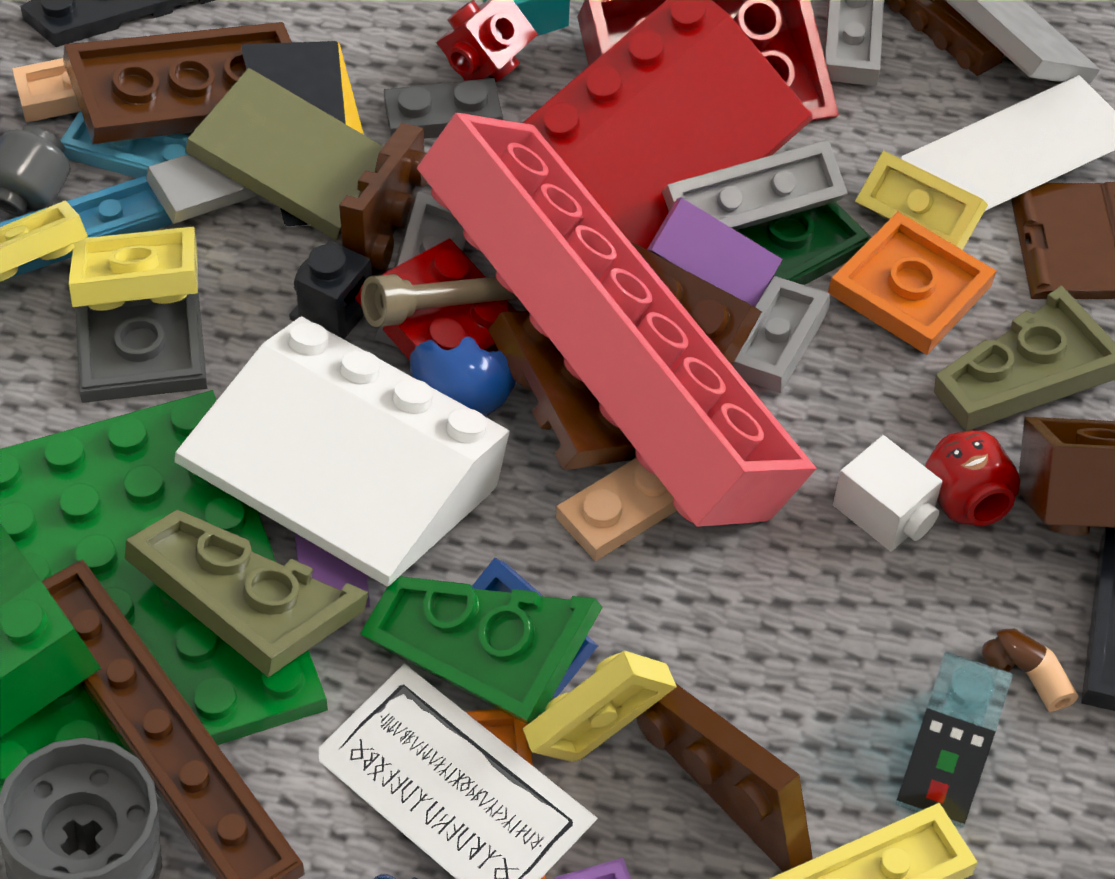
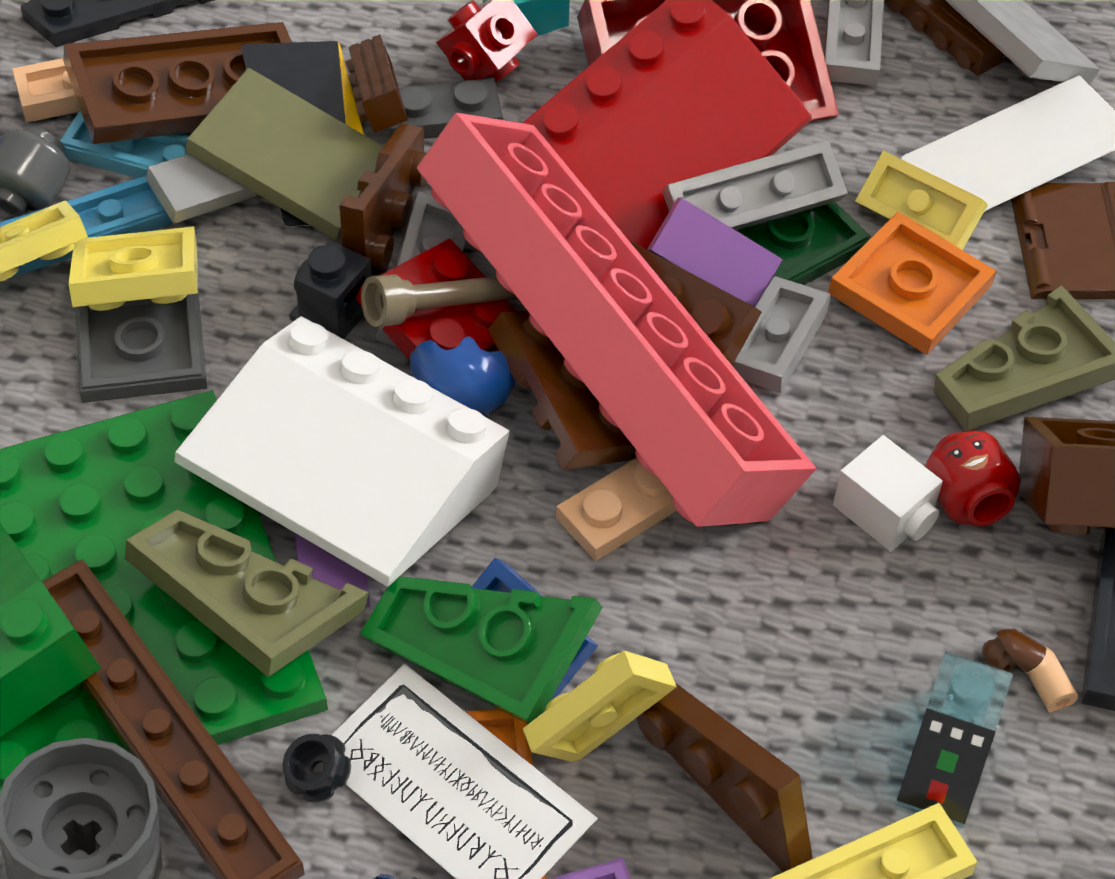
none -> black plate [282,734,351,803]
none -> reddish brown piece [346,34,408,133]

